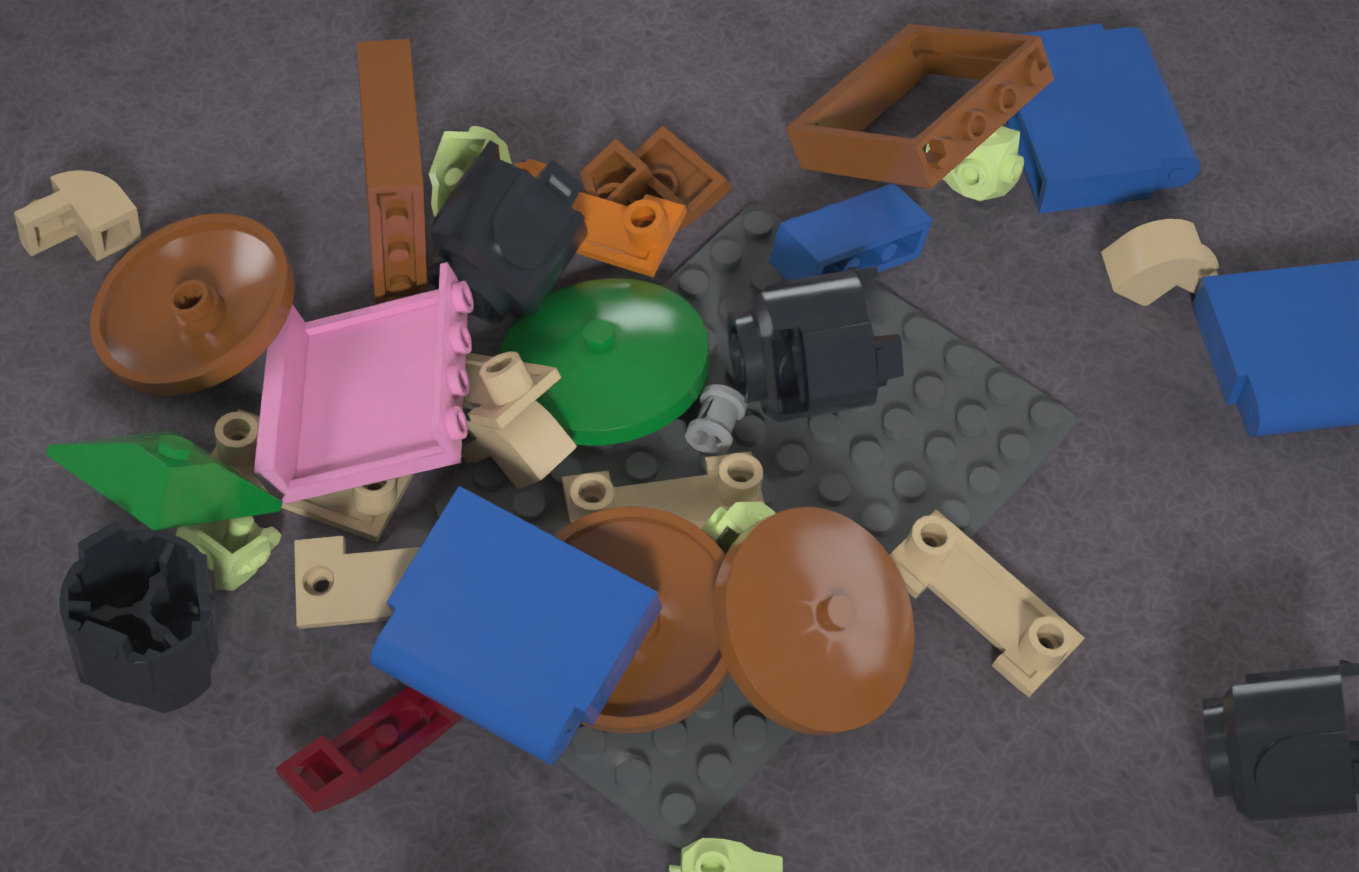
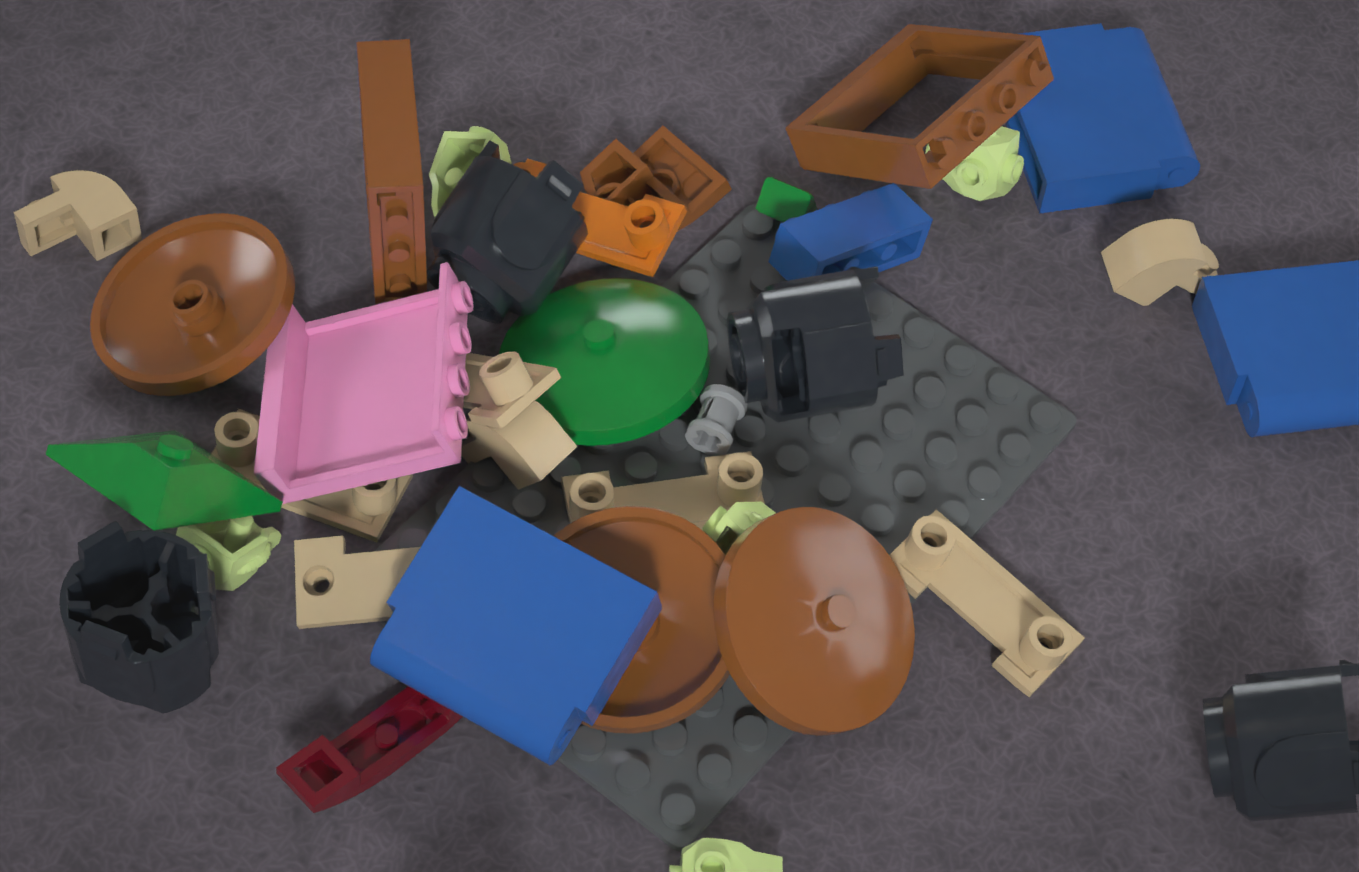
none -> green slope [755,177,818,222]

